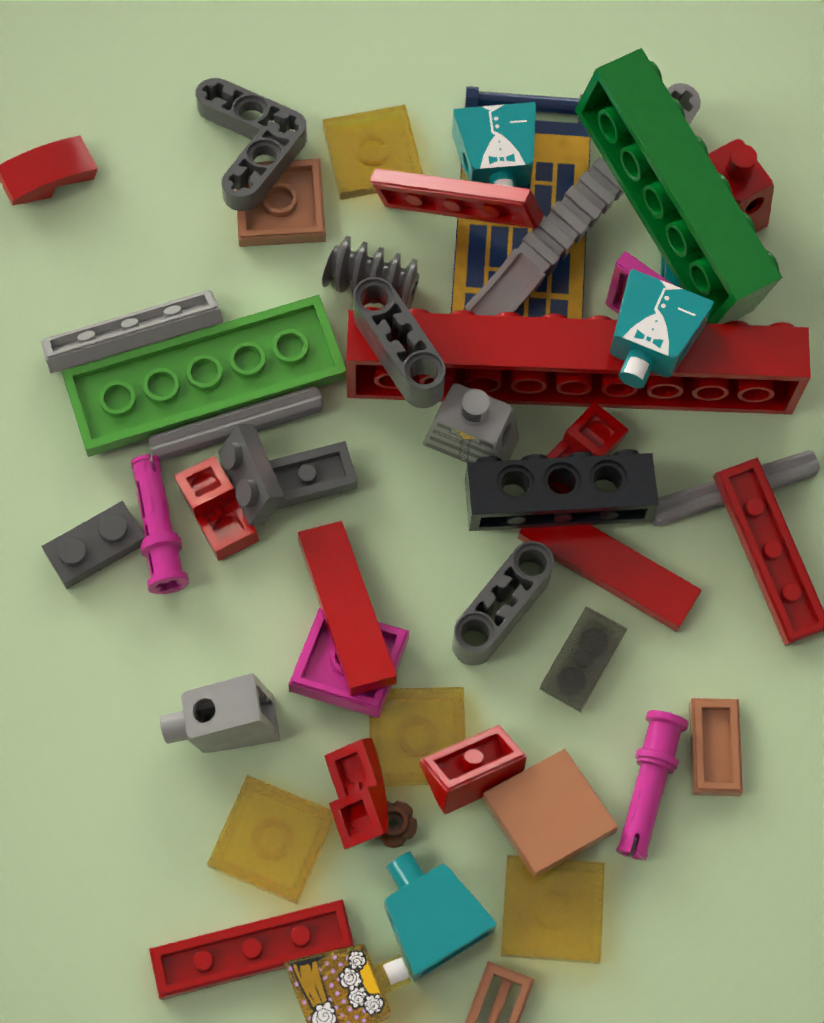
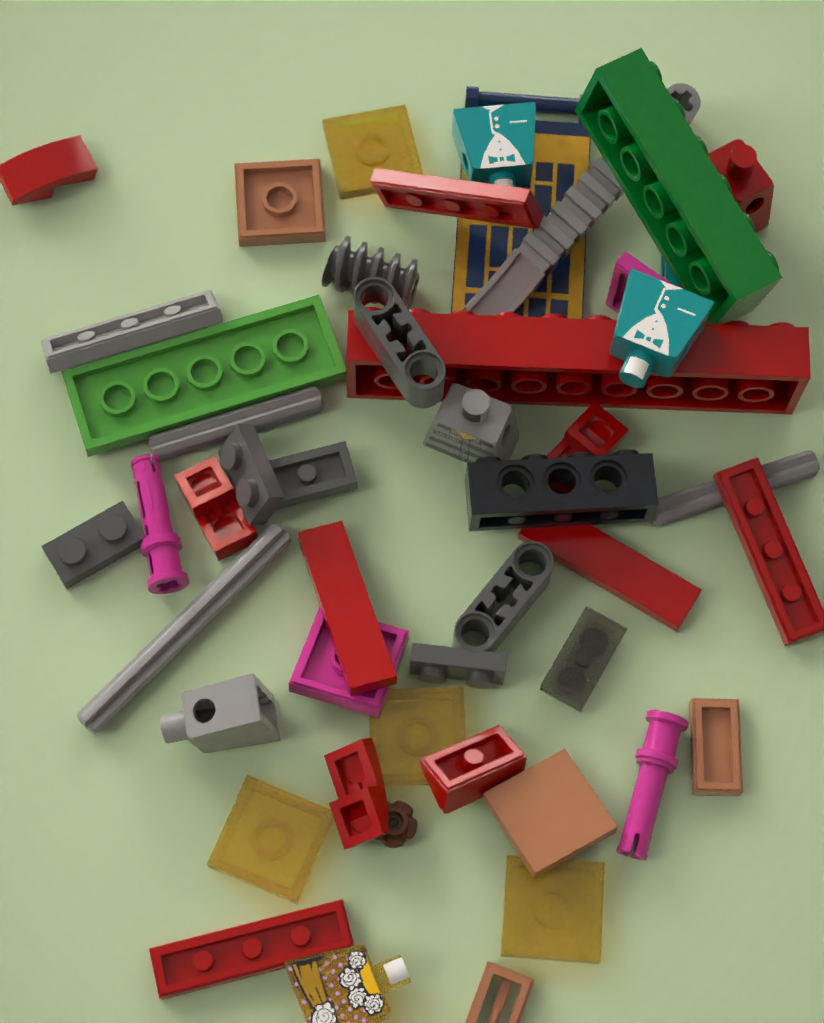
dark grey beam [196,78,307,211] -> none
teal torso [384,852,497,982] -> none
none -> light grey axle [77,524,291,734]
none -> dark grey plate [409,642,508,689]

